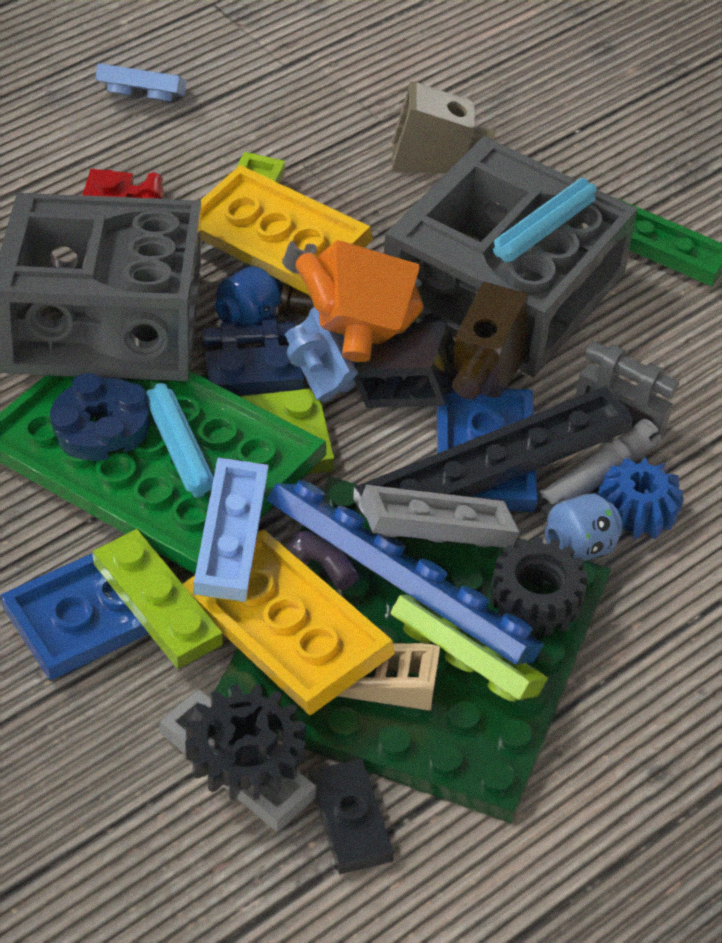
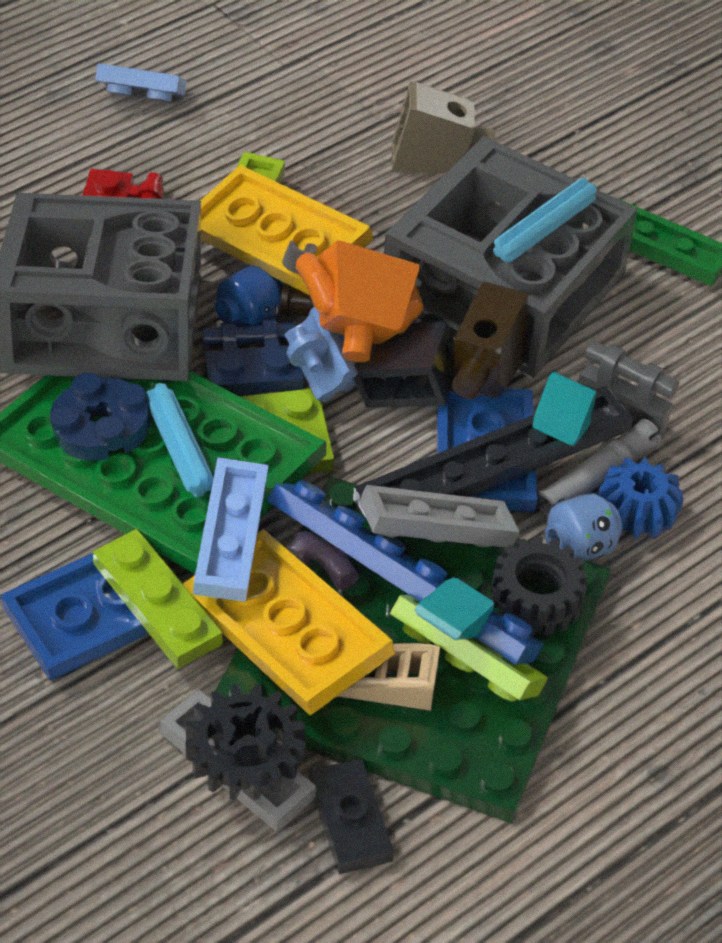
none -> teal slope [414,578,494,640]
none -> teal slope [532,372,597,446]

